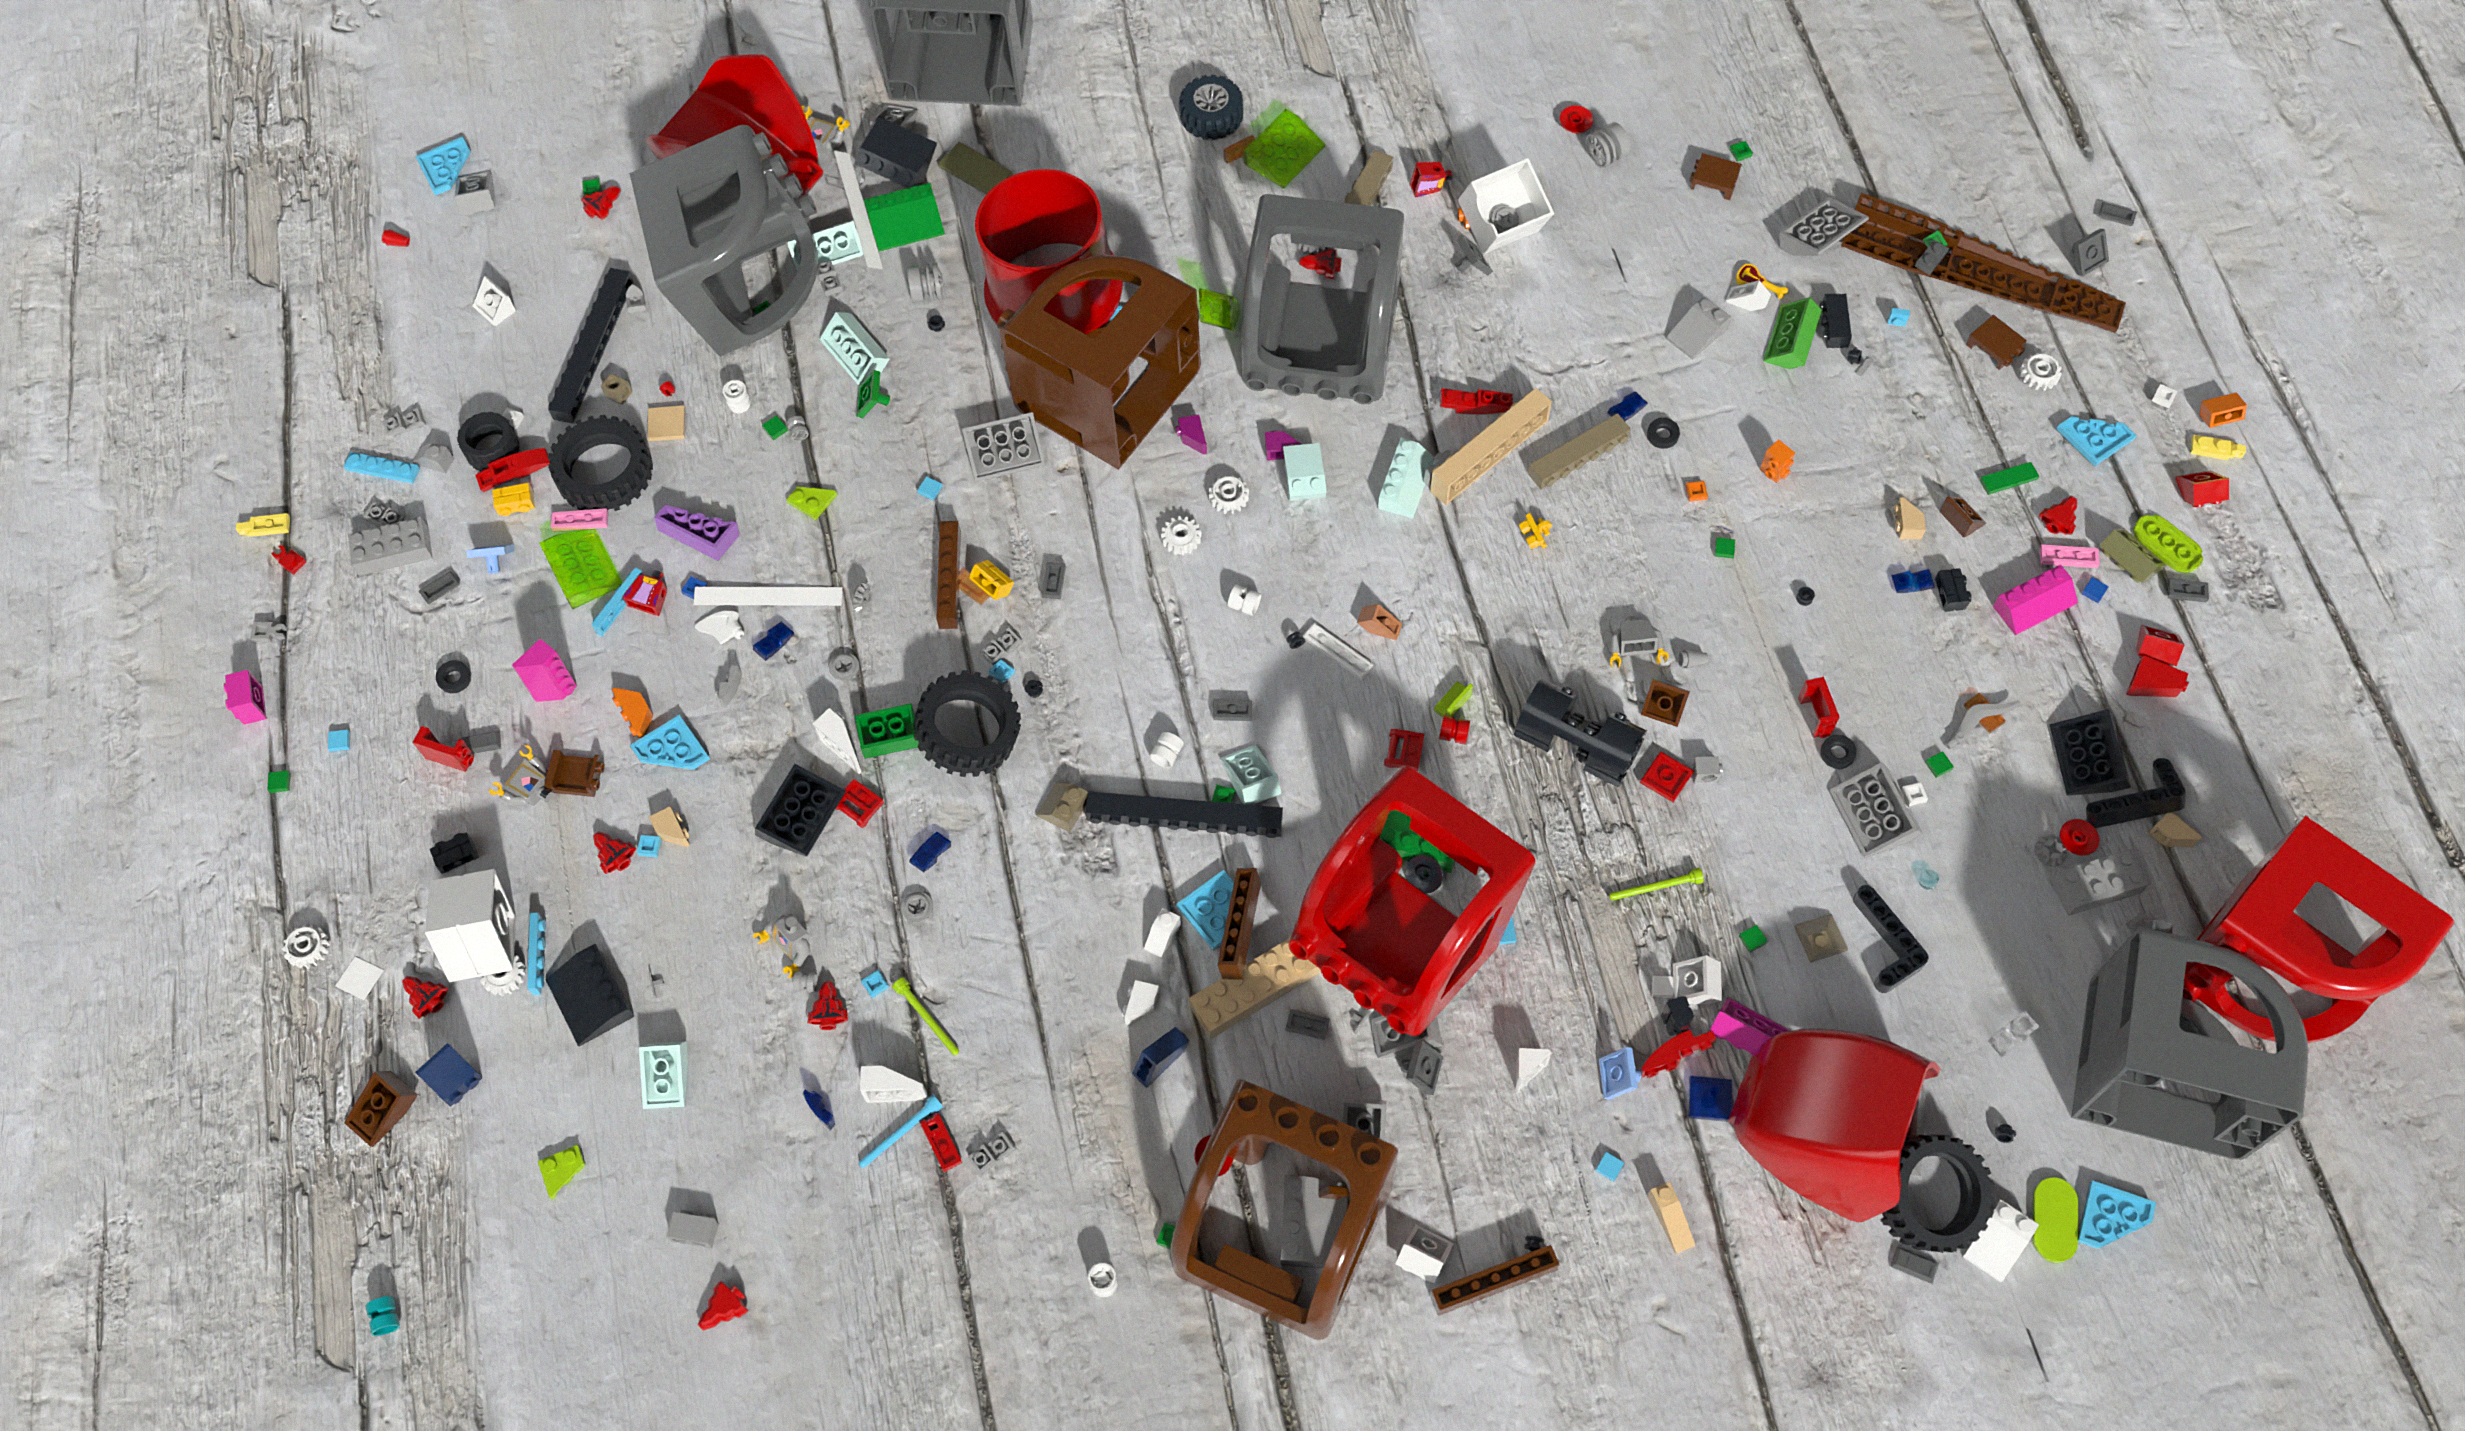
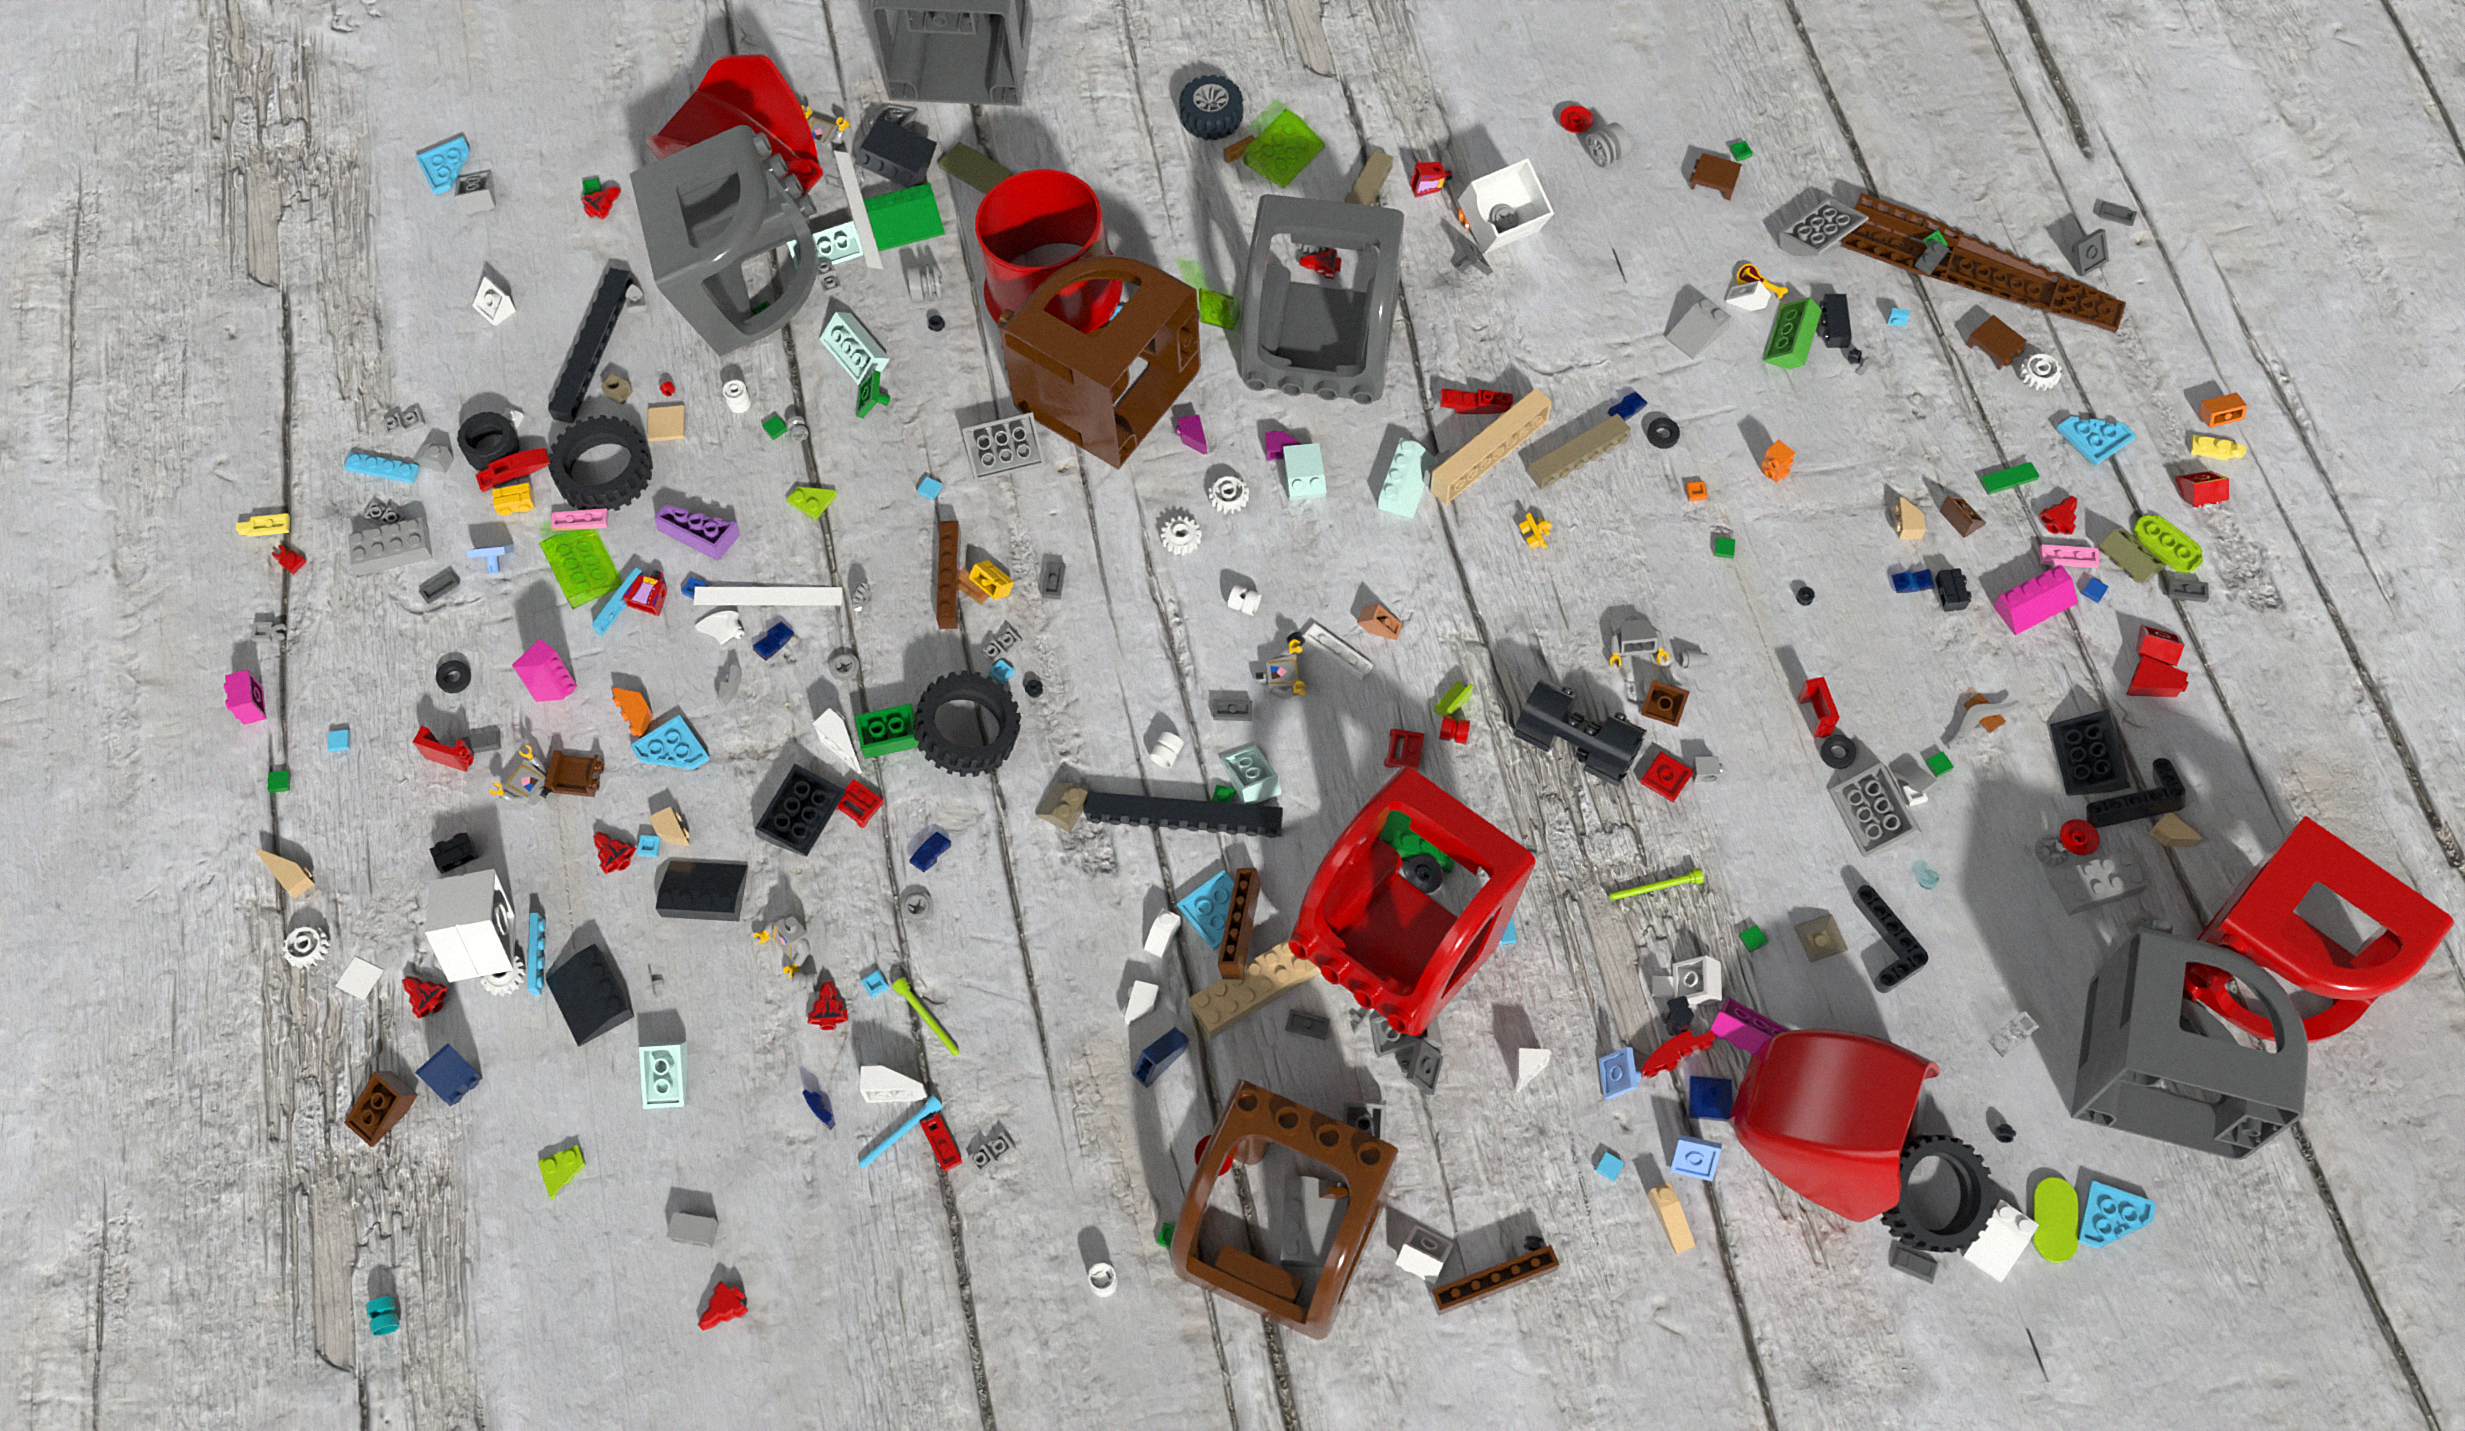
red cone [382,229,410,247] -> none
white plate [2152,384,2178,408] -> none
none -> tan slope [256,849,314,899]
none -> black slope [655,861,748,922]
none -> torso [1255,639,1306,700]
none -> light blue tile [1670,1135,1722,1181]
none -> light grey slope [1894,762,1938,794]

